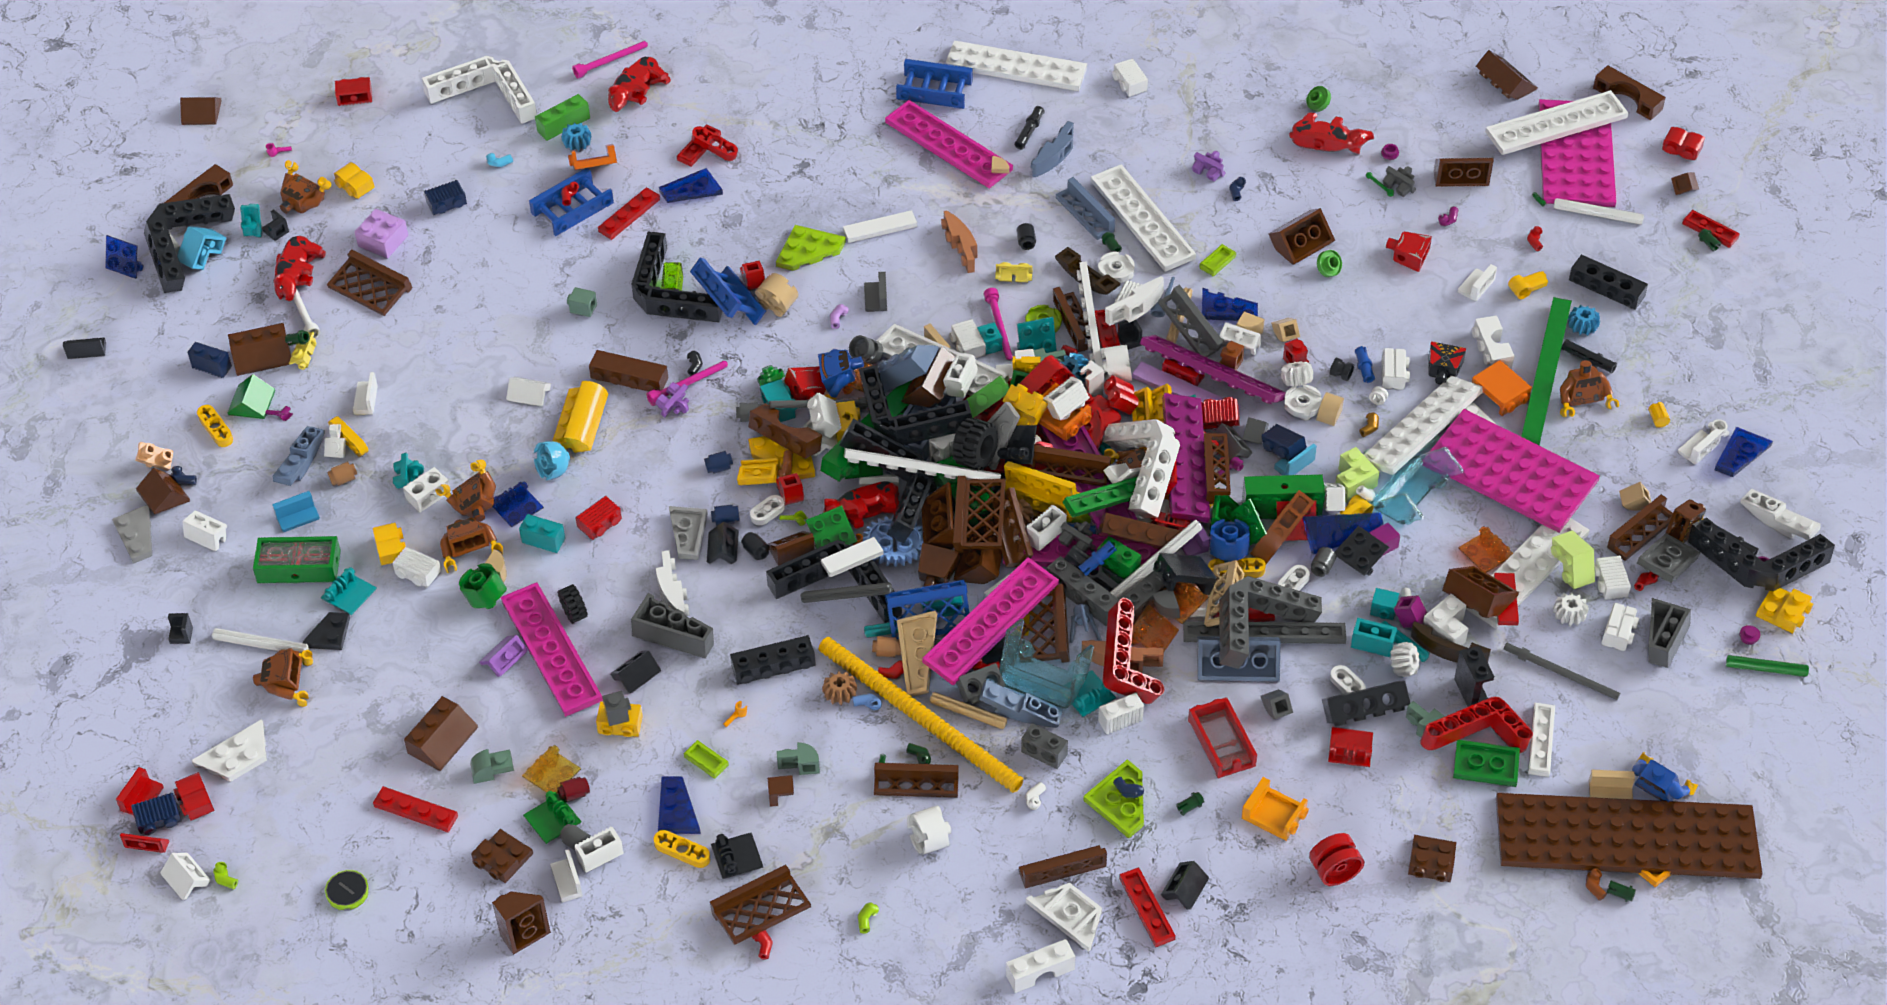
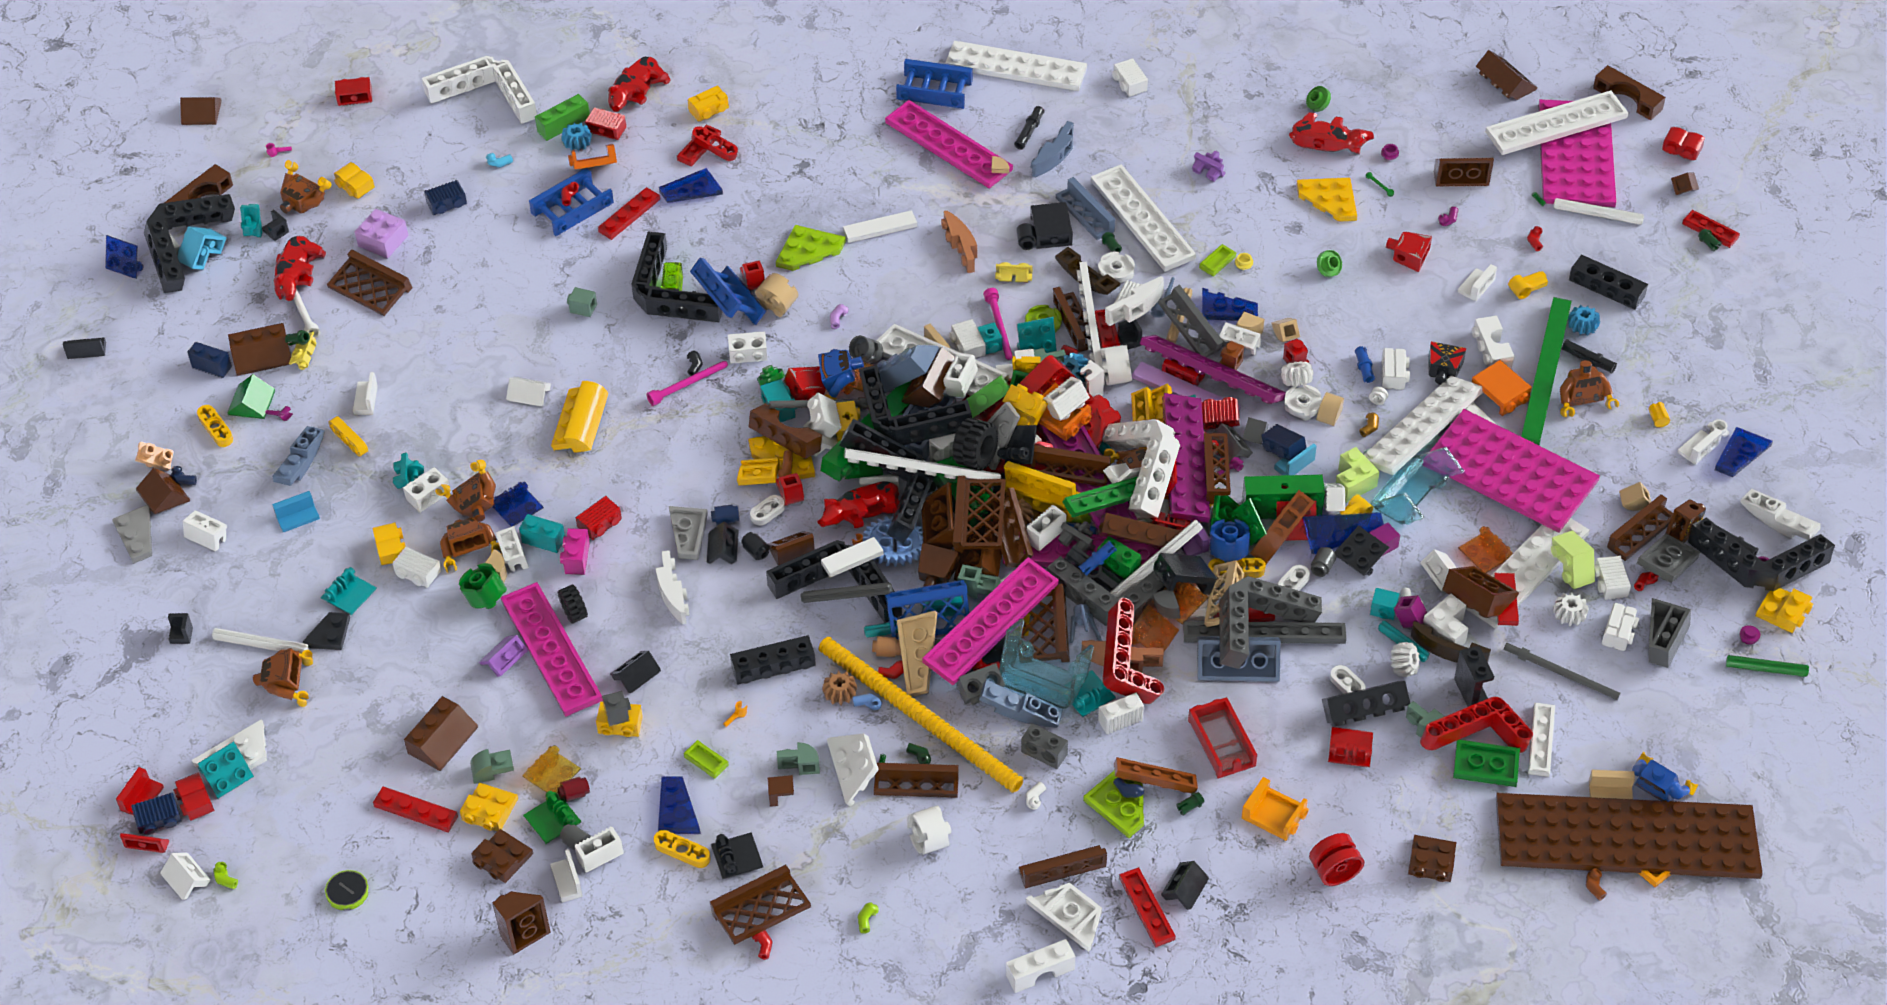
brick [253,536,341,583] -> none
white plate [324,424,346,458] -> none
medium nougat brick [327,461,357,486] -> none
medium azure cylinder [534,441,570,480] -> none
dark pink piece [572,41,648,79] -> none
reddish brown brick [589,350,668,392] -> none
dark grey wedge [631,593,714,659] -> none
medium lavender hips [655,382,689,418] -> none
dark blue brick [704,450,733,474] -> none
dark grey brick [736,402,763,422] -> none
lime hand [779,510,808,526] -> none
green hinge [806,506,857,549] -> none
dark grey panel [864,271,887,312] -> none
tan axle [930,692,1007,729] -> none
red brick [1104,375,1138,415] -> none
dark blue arm [1229,177,1246,201] -> none
dark grey brick [1260,689,1293,719] -> none
reddish brown slope [1268,208,1335,265] -> none
black wheel [1329,357,1355,381] -> none
teal brick [1351,618,1397,657] -> none
white arm [1356,485,1375,502] -> none
dark grey hips [1383,166,1416,197] -> none
dark green pin [1607,880,1636,902] -> none
none -> teal hinge [197,741,254,799]
none -> yellow plate [460,782,518,831]
none -> white hinge [495,526,529,572]
none -> dark pink brick [560,528,590,575]
none -> brick [585,107,626,140]
none -> yellow brick [687,85,729,122]
none -> white brick [728,331,768,364]
none -> white wing [827,733,879,806]
none -> sand green brick [958,565,1001,599]
none -> black panel [1030,202,1073,249]
none -> dark orange plate [1114,757,1198,793]
none -> light yellow plate [1235,253,1253,270]
none -> yellow plate [1296,177,1357,221]
none -> white panel [1420,549,1457,592]

